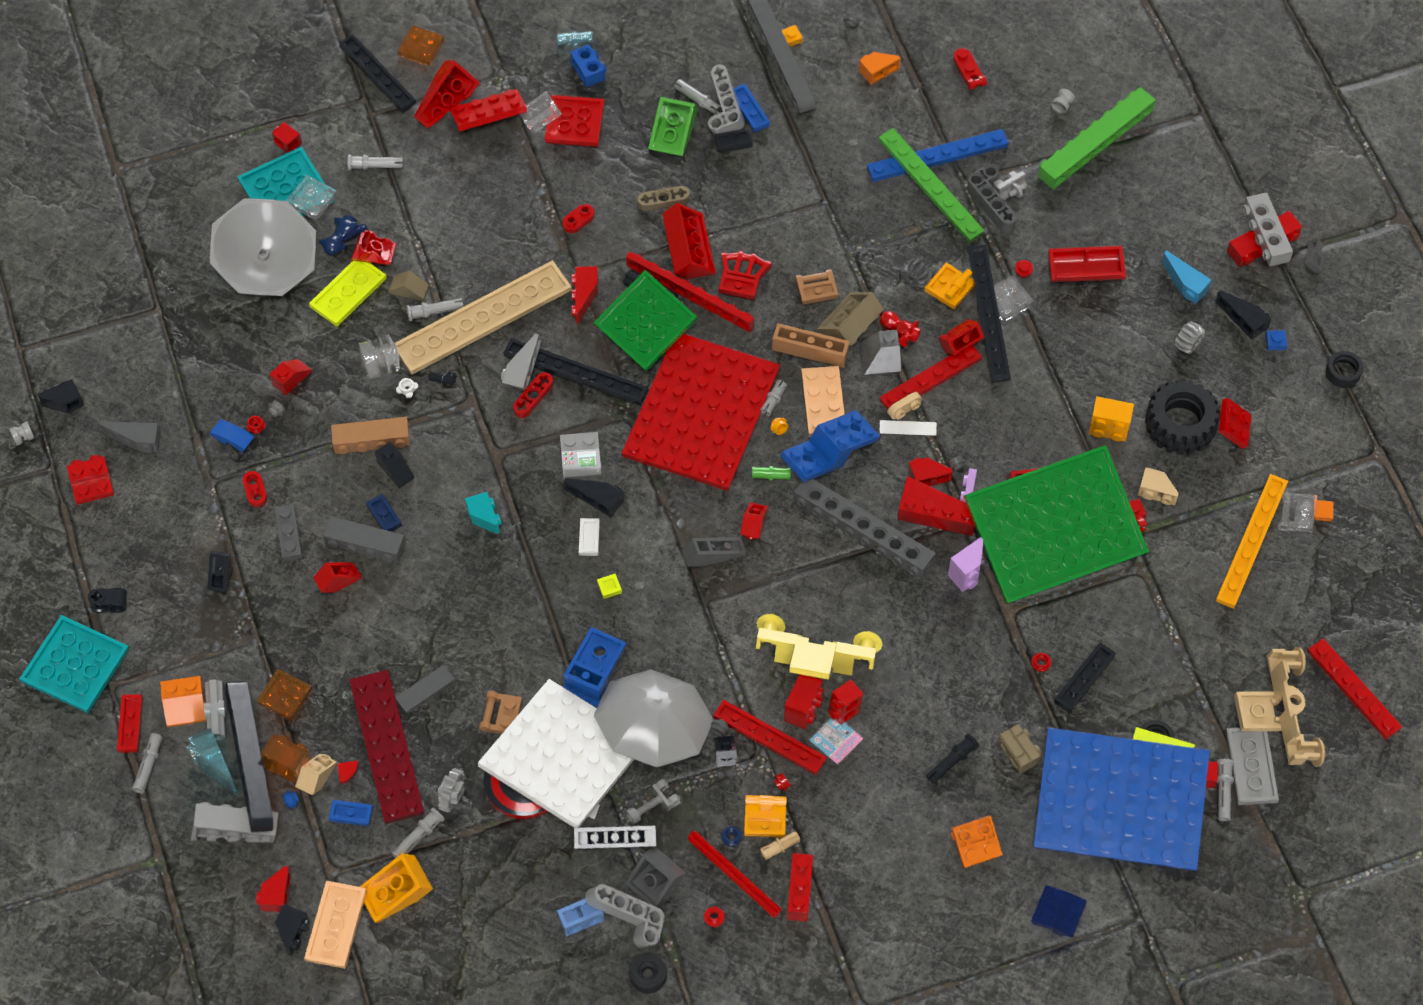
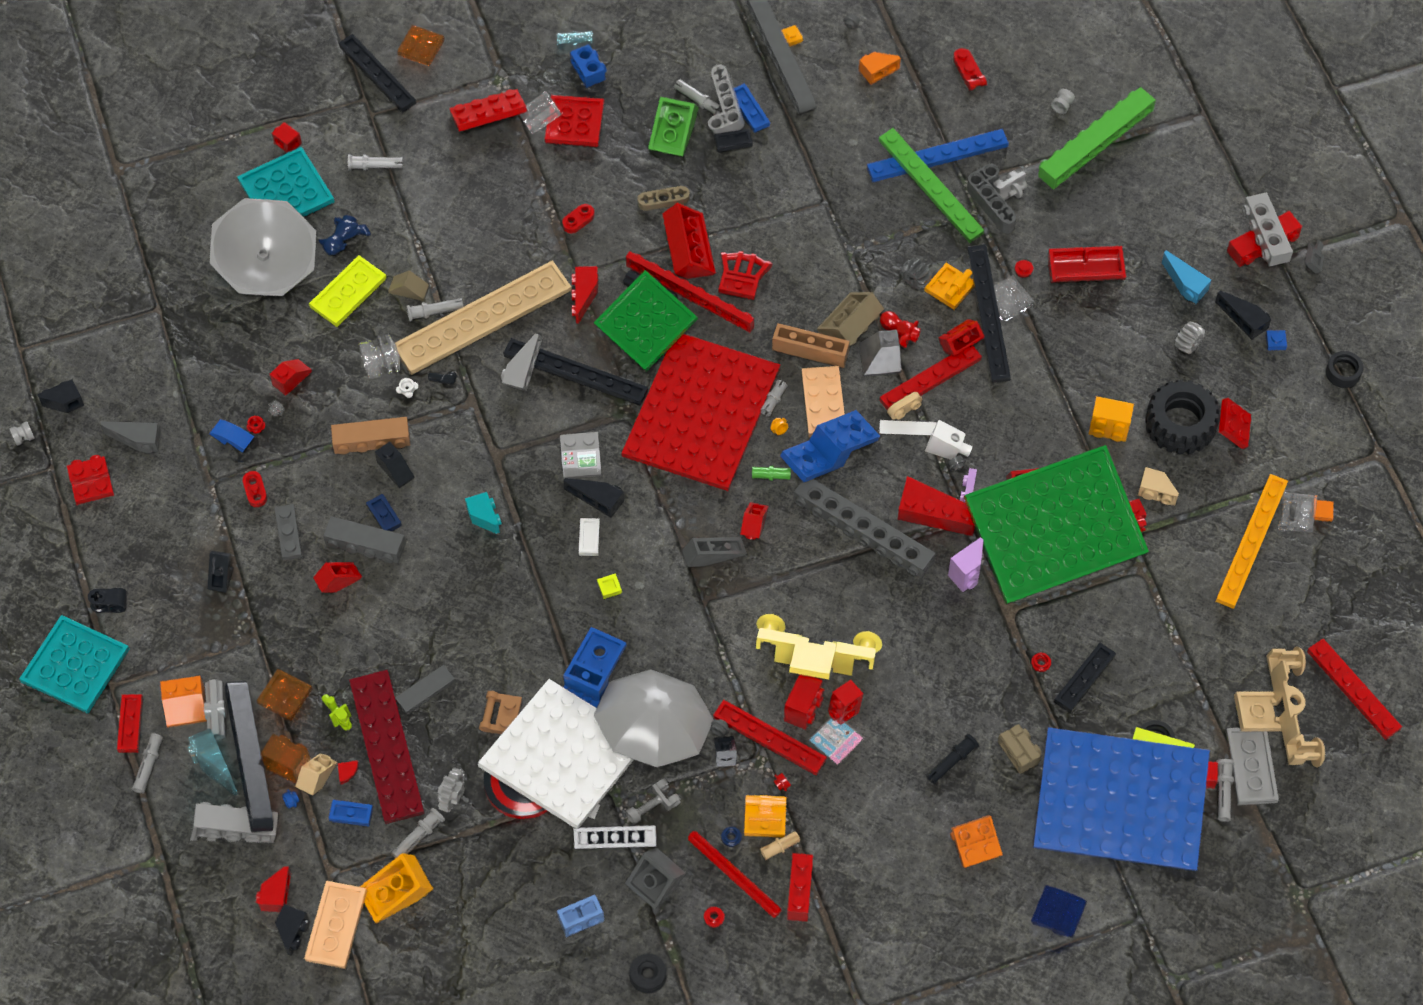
clear plate [286,175,338,220] -> none
red slope [350,230,396,265] -> none
red wedge [414,60,480,128] -> none
red beam [513,372,553,418] -> none
light grey beam [585,884,664,949] -> none
medium nougat plate [795,269,838,305] -> none
red slope [908,457,953,486] -> none
none -> lime arm [321,694,352,730]
none -> white torso [925,420,973,460]

